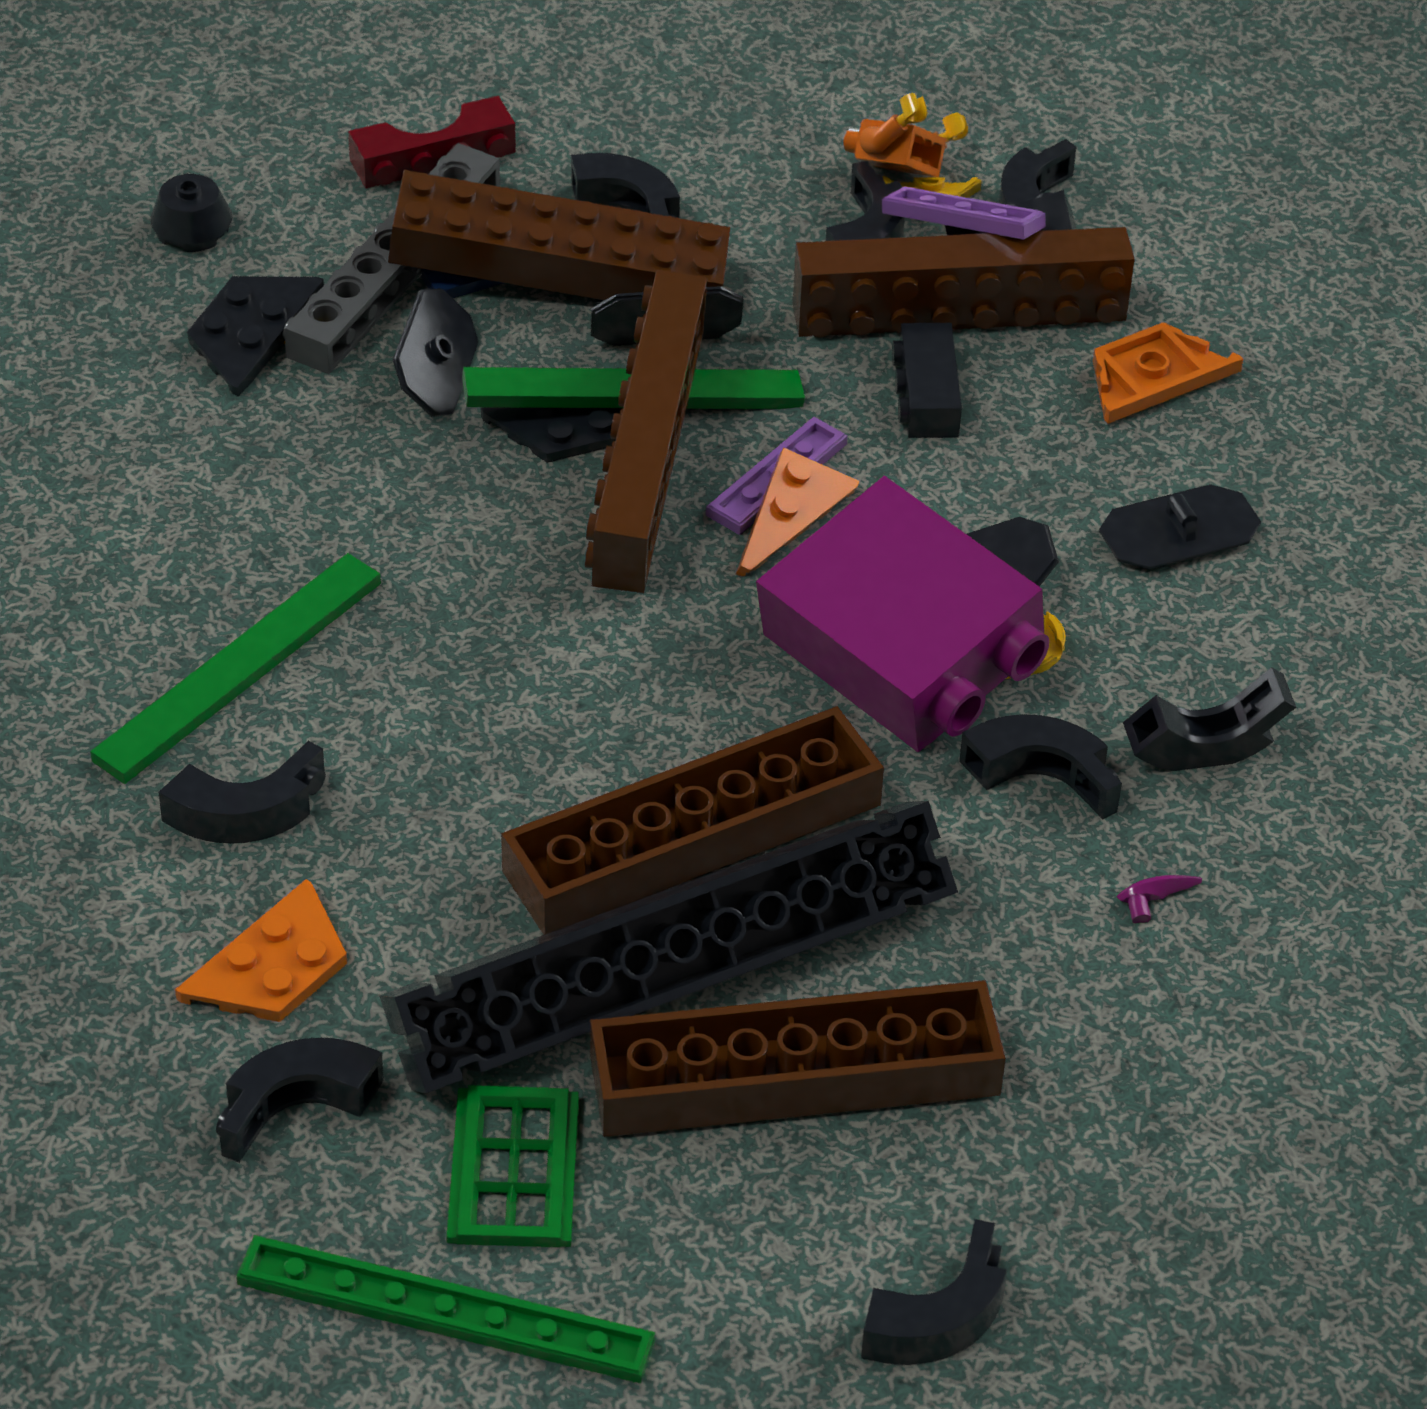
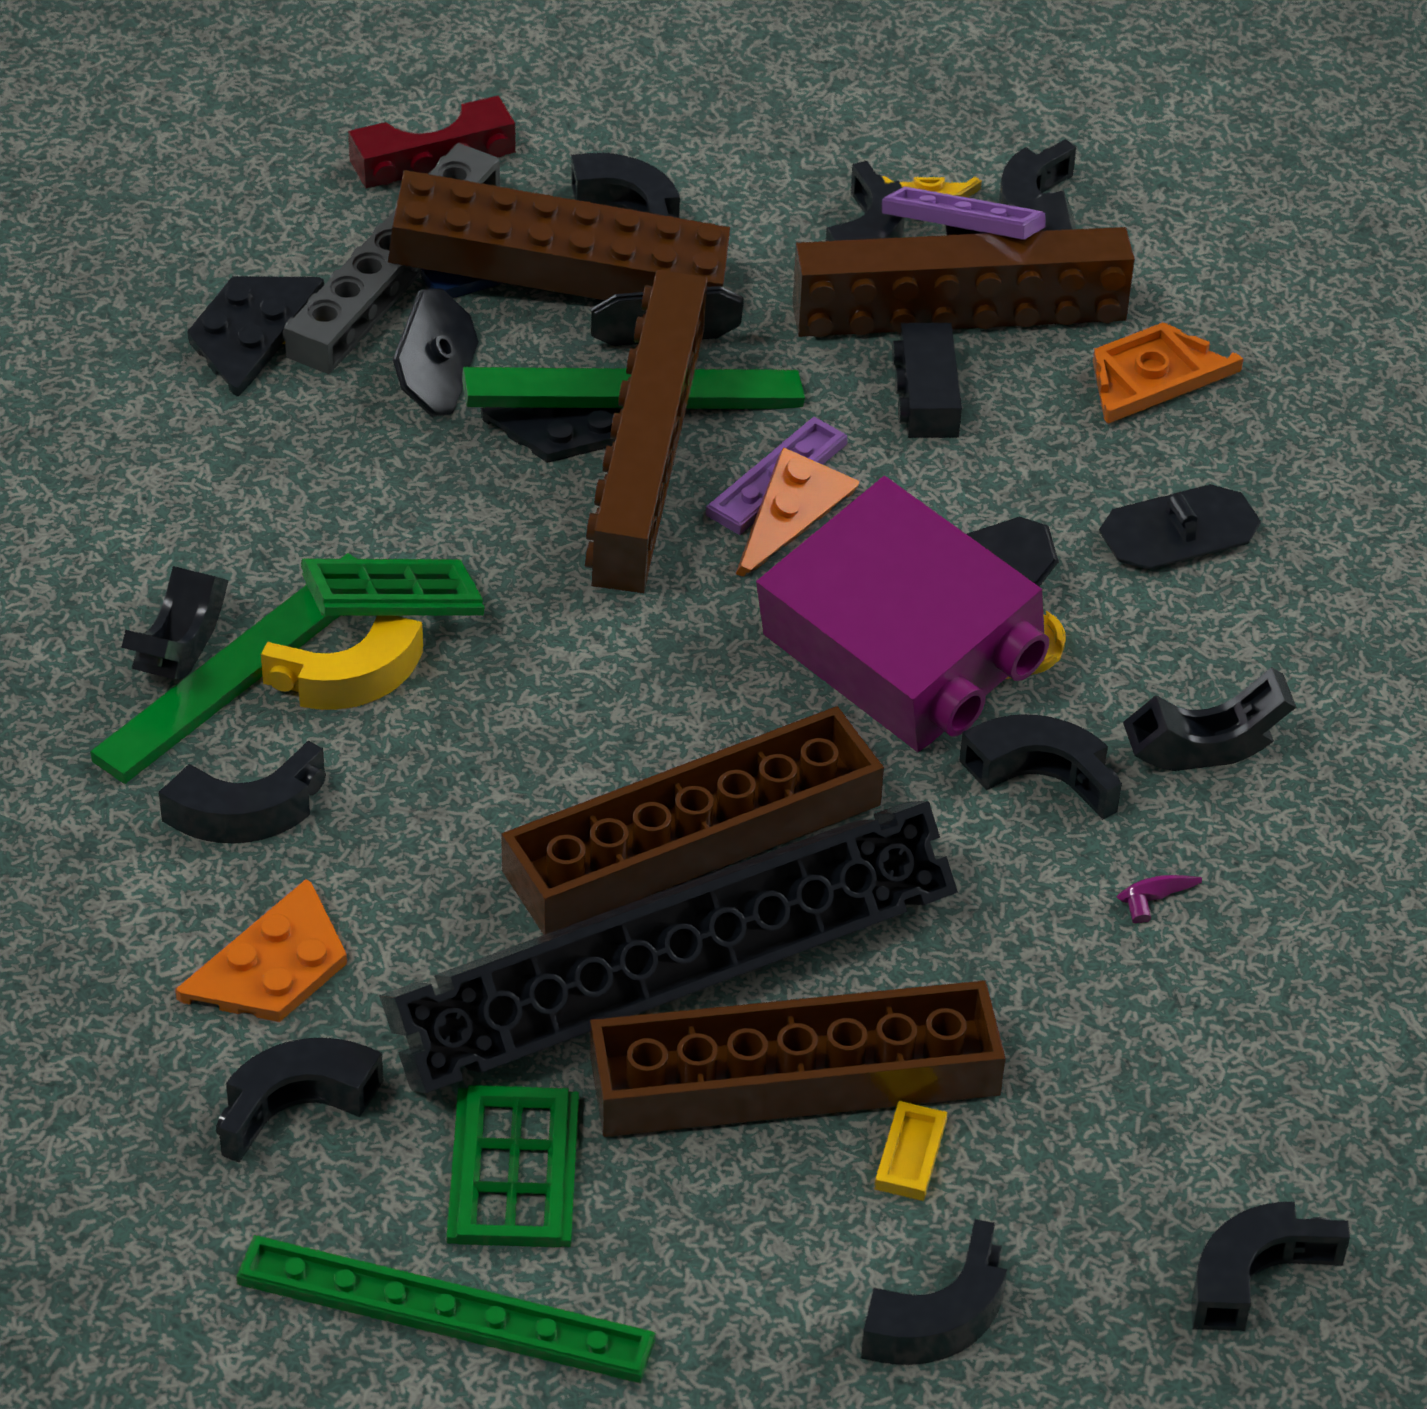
black cone [150,174,232,252] -> none
orange torso [843,93,968,177] -> none
none -> black arch [121,566,229,680]
none -> yellow arch [261,616,423,710]
none -> green piece [301,559,485,616]
none -> yellow tile [874,1101,948,1201]
none -> black arch [1191,1202,1350,1331]

